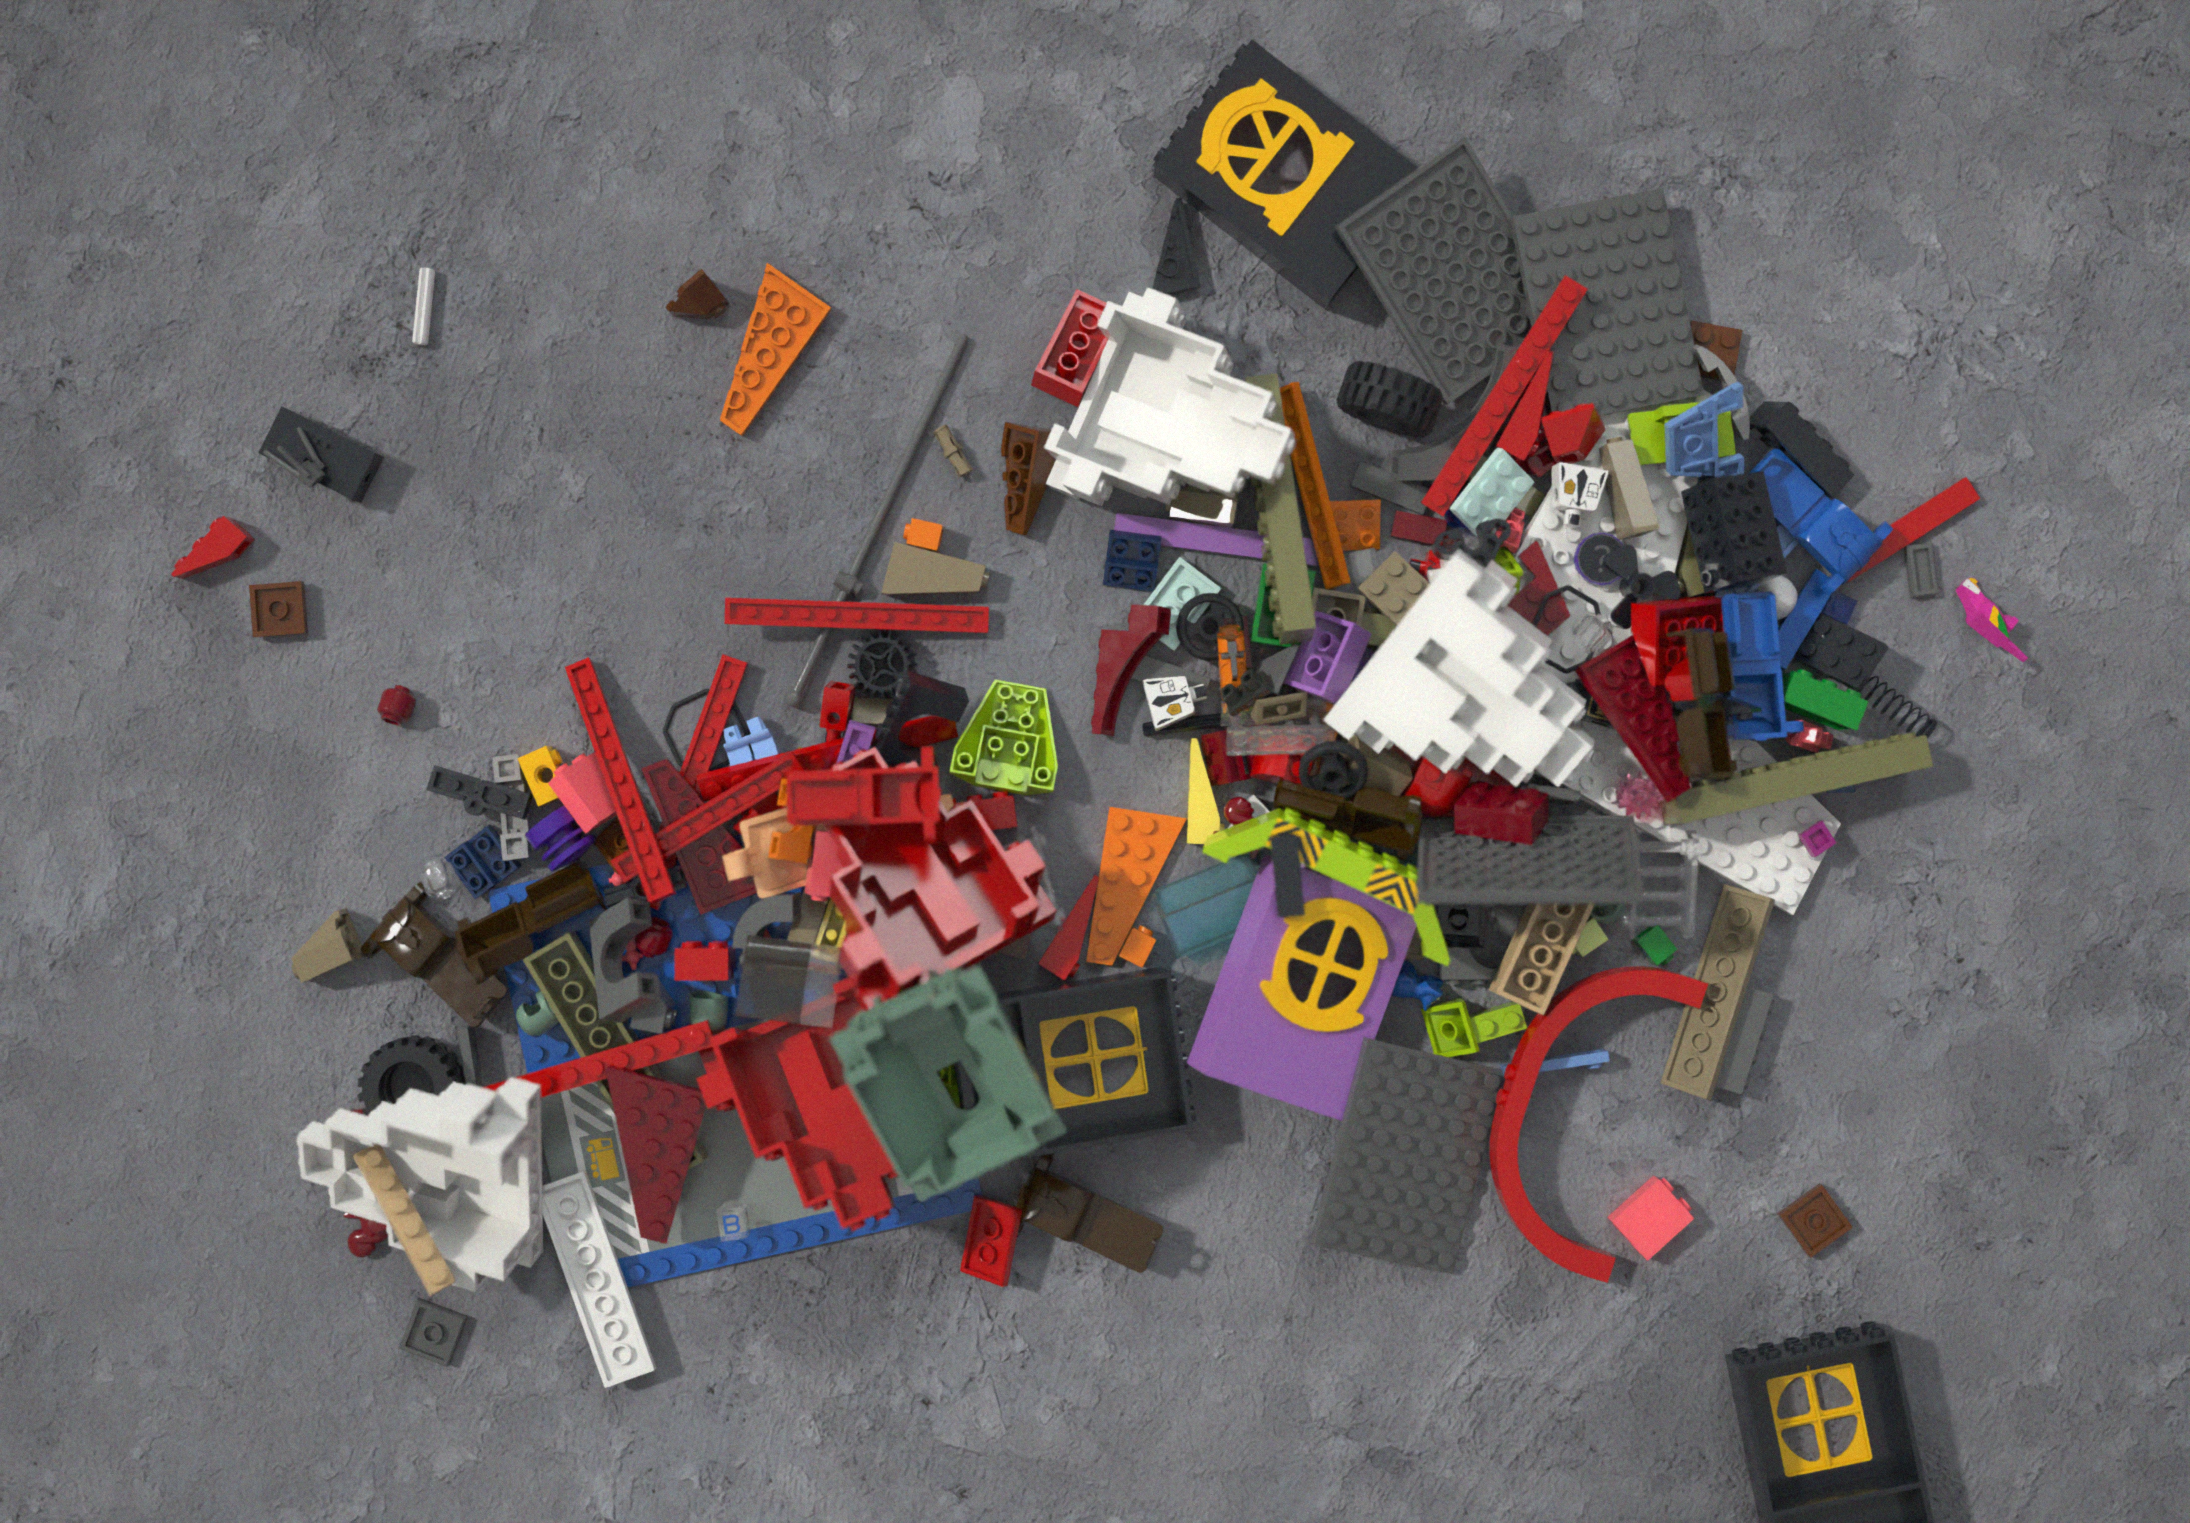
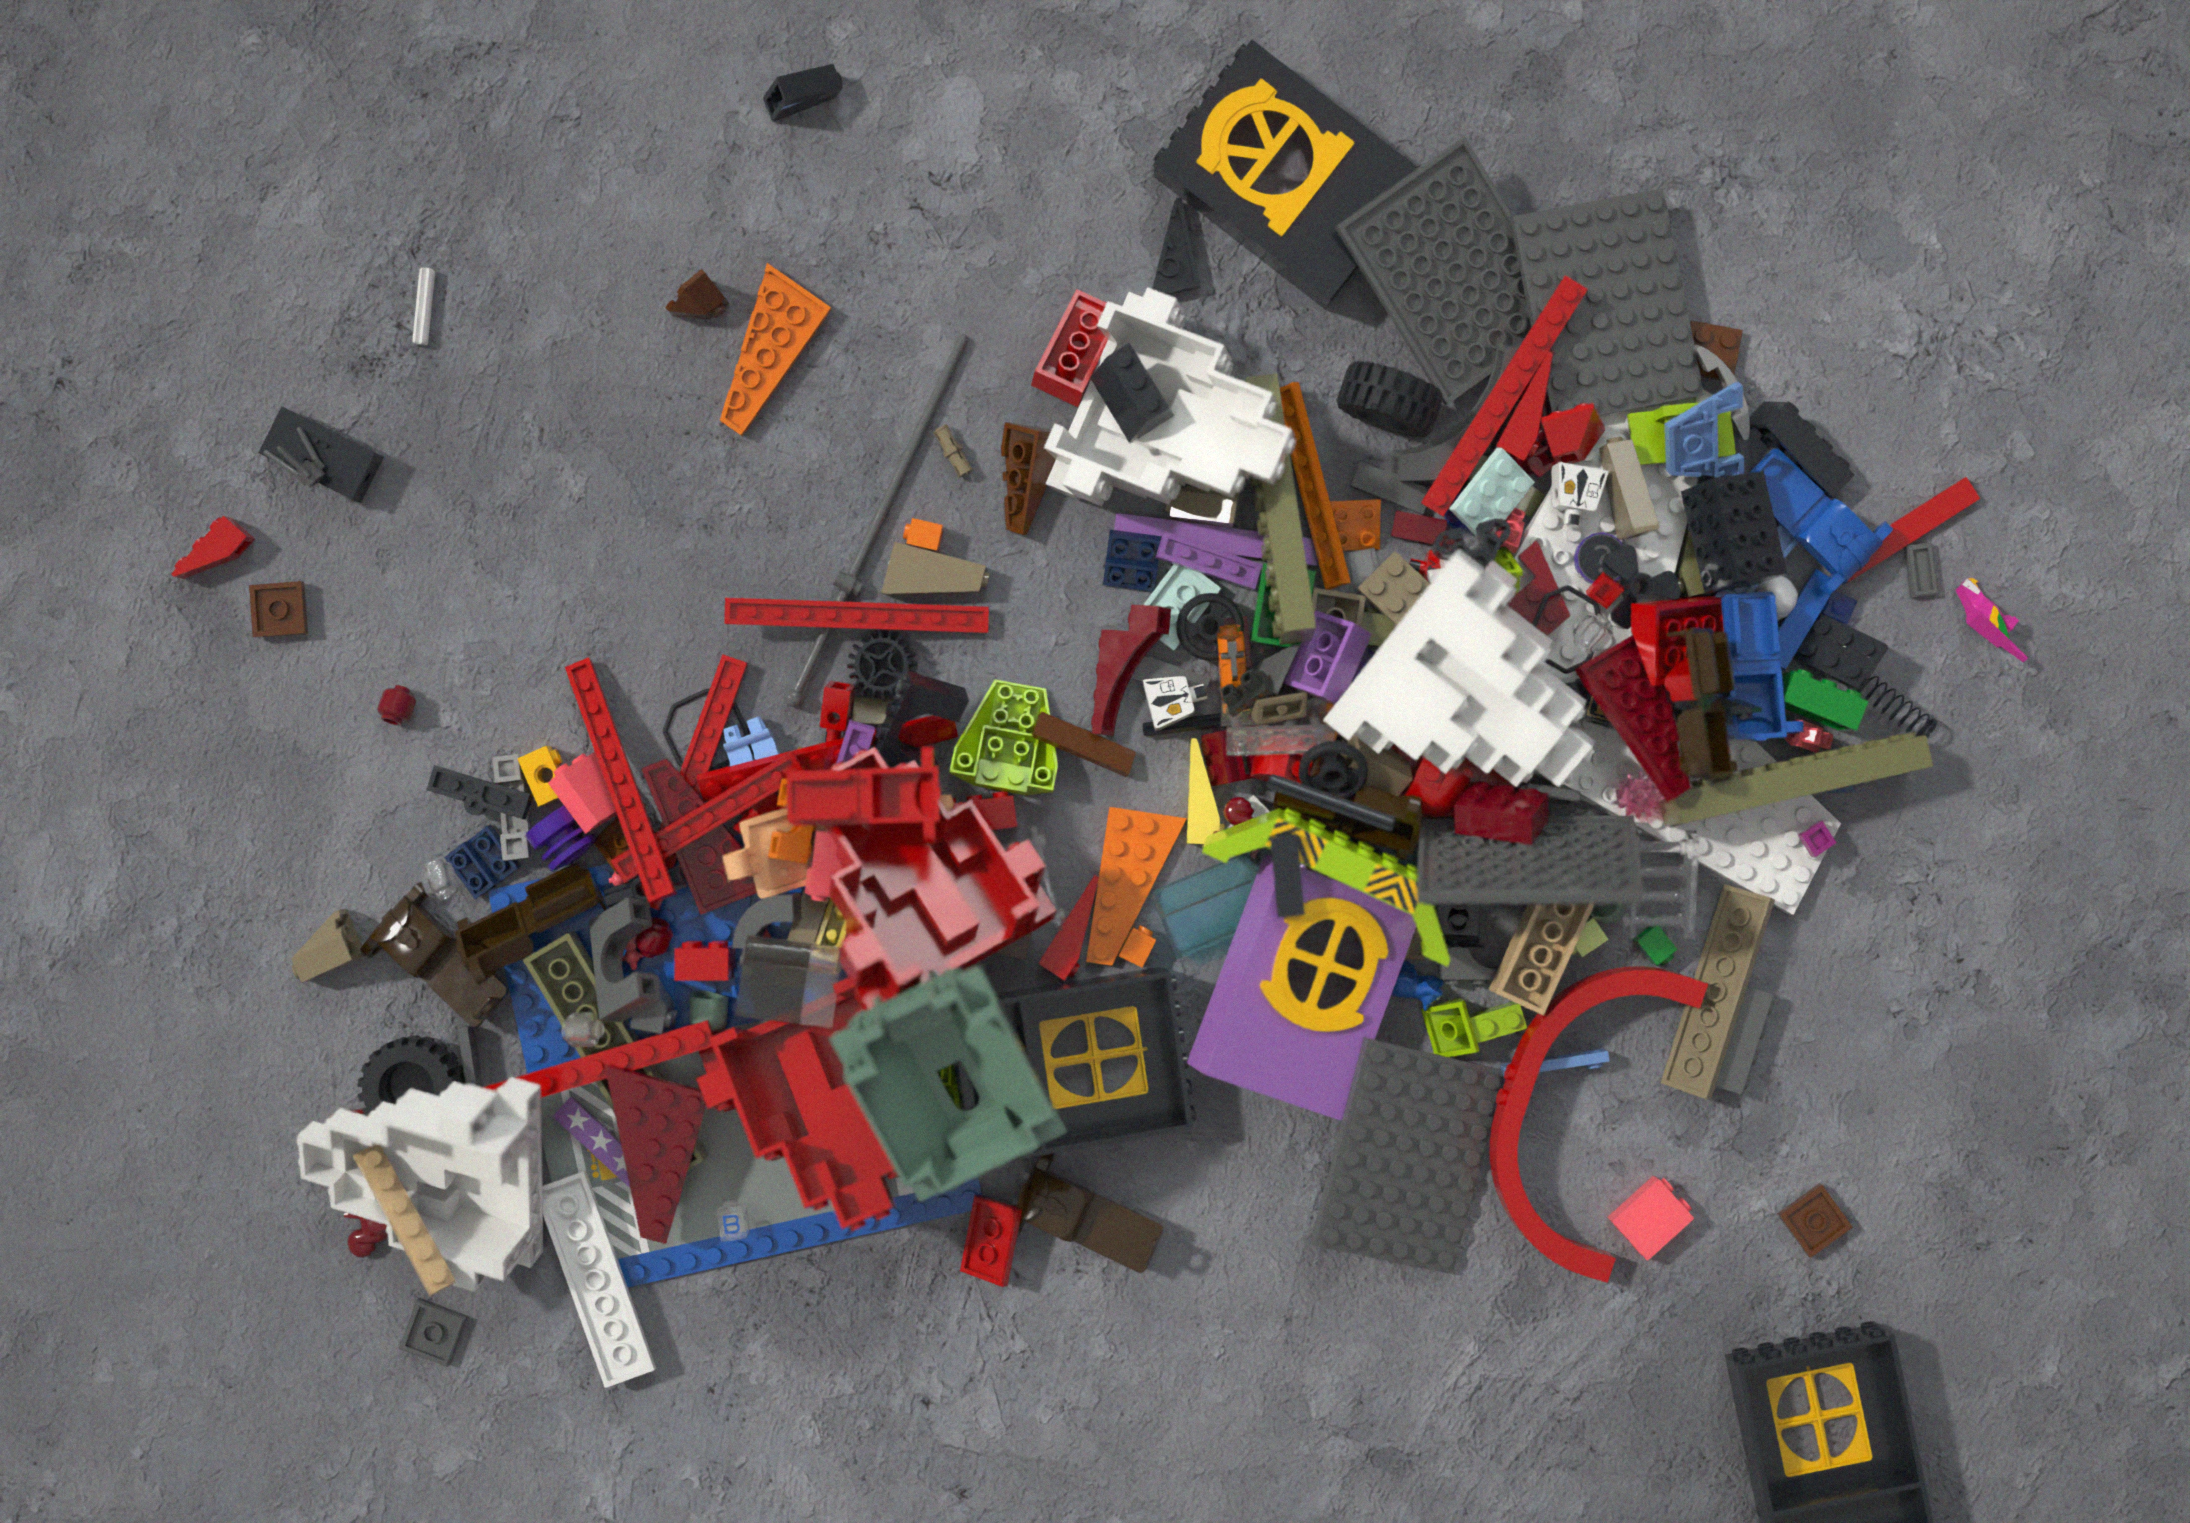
sand green helmet [516,990,560,1037] -> none
none -> medium lavender tile [553,1096,630,1188]
none -> clear head [562,1012,604,1047]
none -> black slope [763,64,843,122]
none -> reddish brown tile [1031,711,1136,777]
none -> black slope [1090,343,1175,444]
none -> medium lavender plate [1156,532,1262,590]
none -> black axle [1267,774,1396,832]
none -> red tile [1586,572,1624,609]

